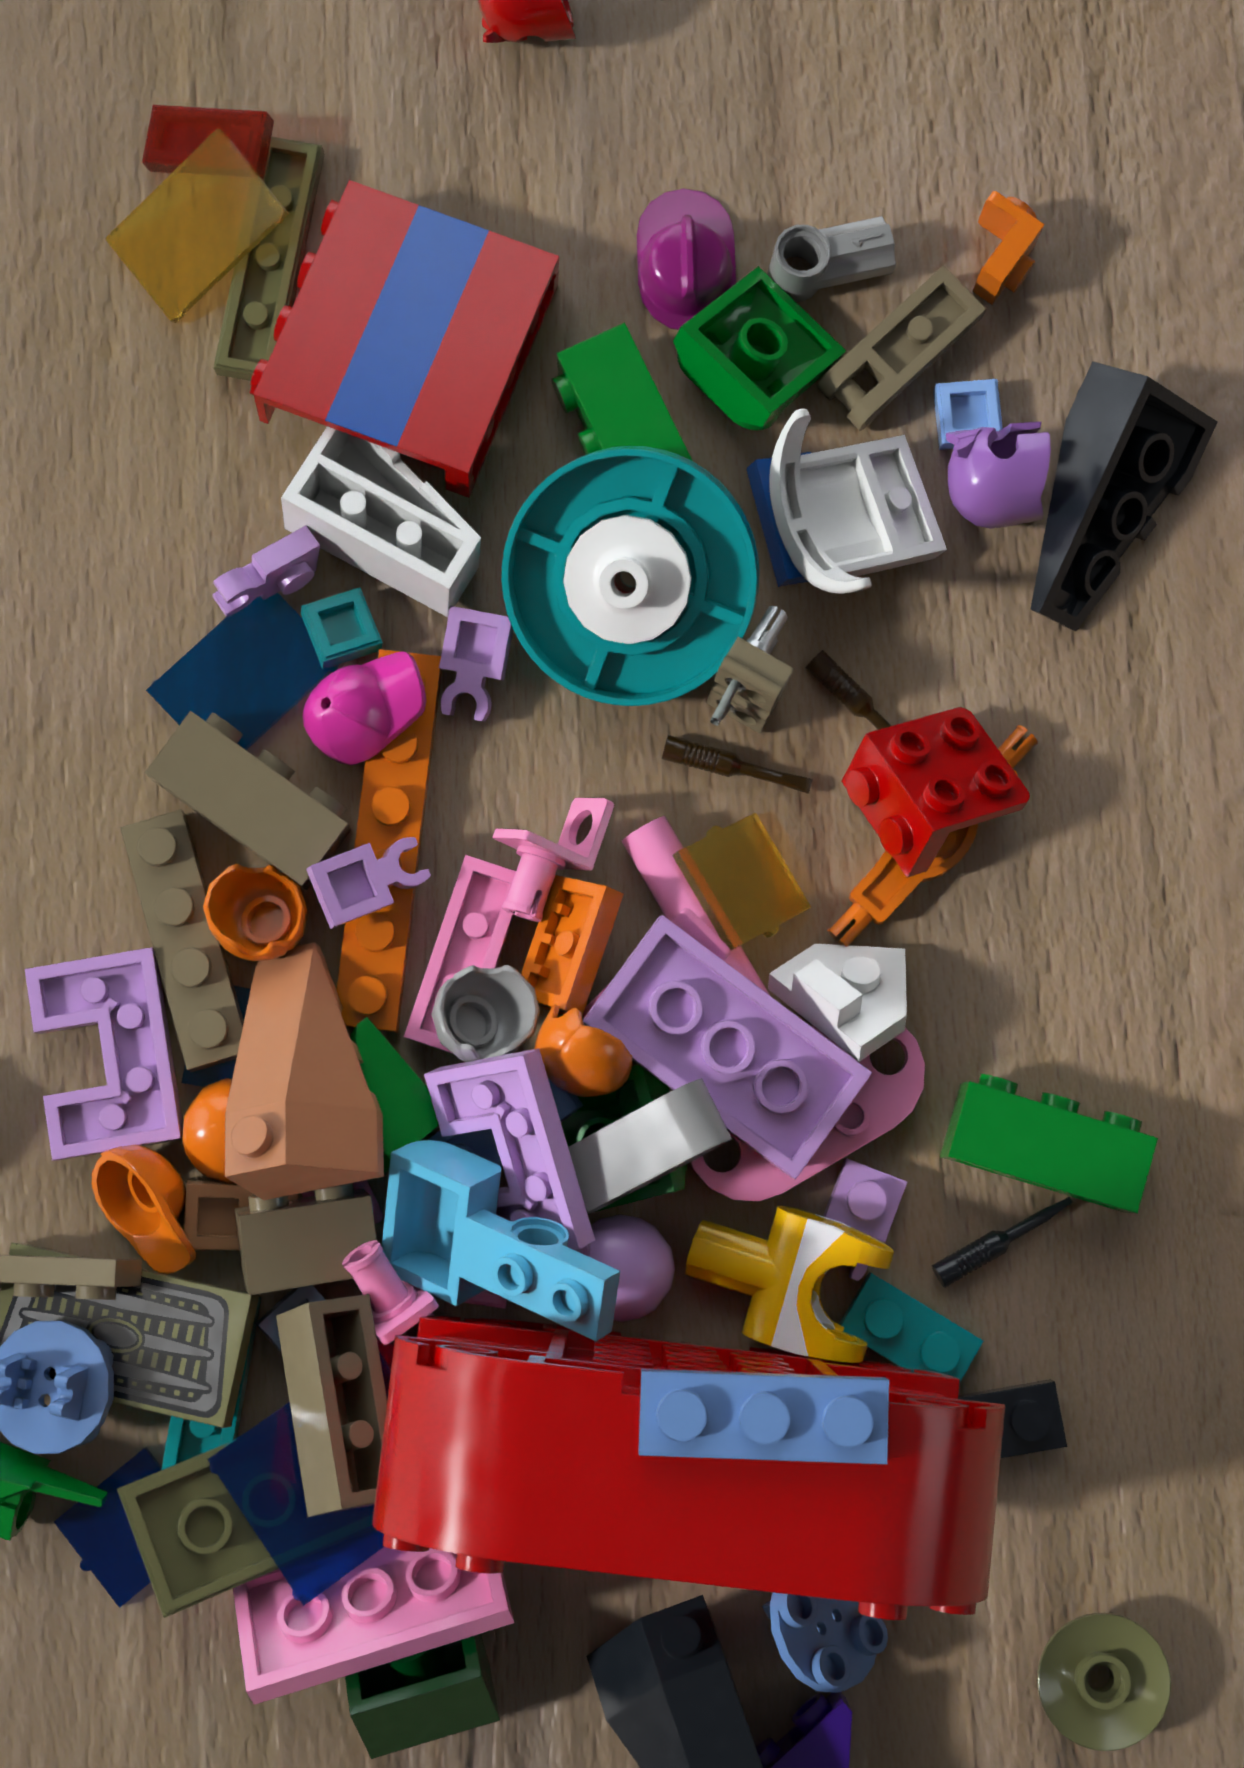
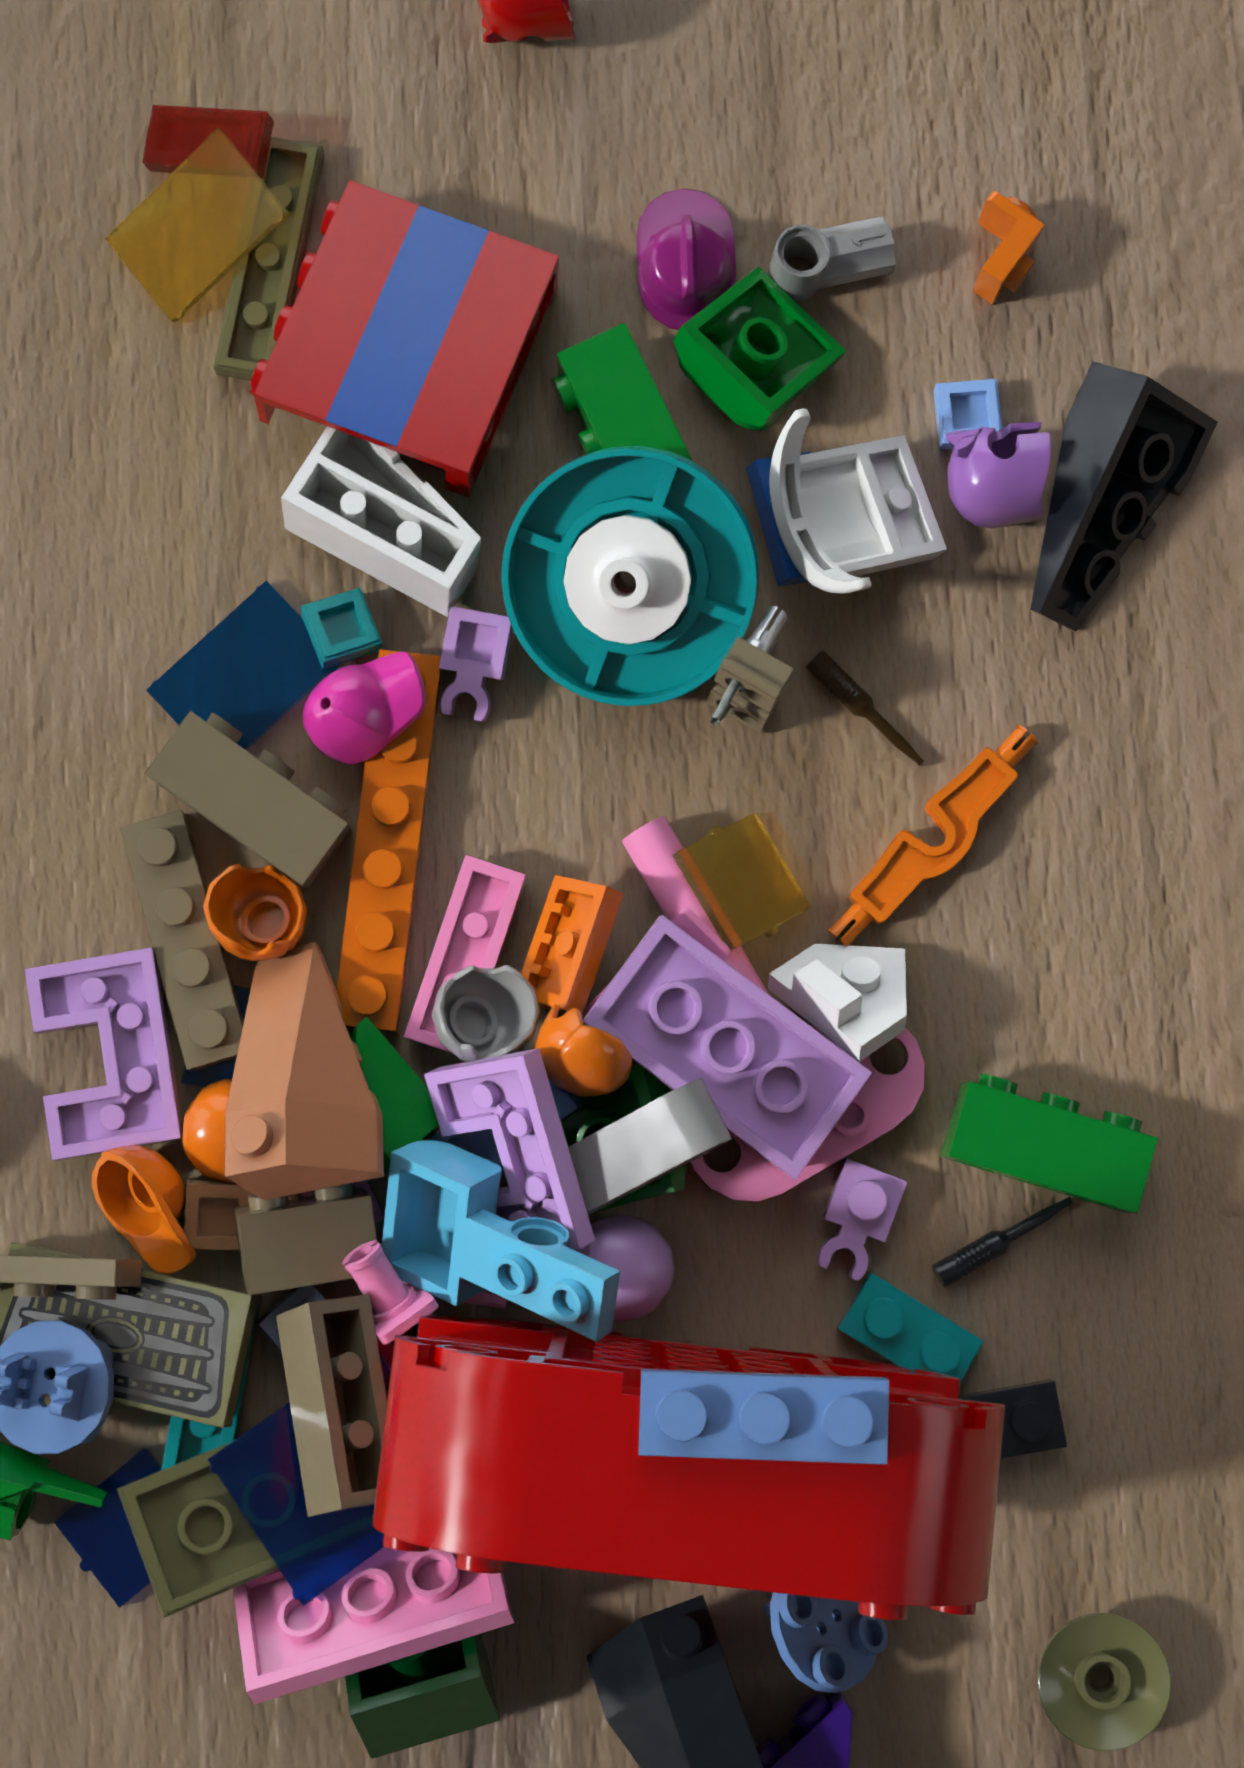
lavender plate [213,525,320,617] -> none
lavender plate [306,837,431,929] -> none
bright pink bracket [492,798,614,922] -> none
dark brown piece [662,735,813,794] -> none
yellow connector [685,1205,894,1363] -> none
dark tan plate [817,265,986,431] -> none
red bracket [841,707,1030,877] -> none

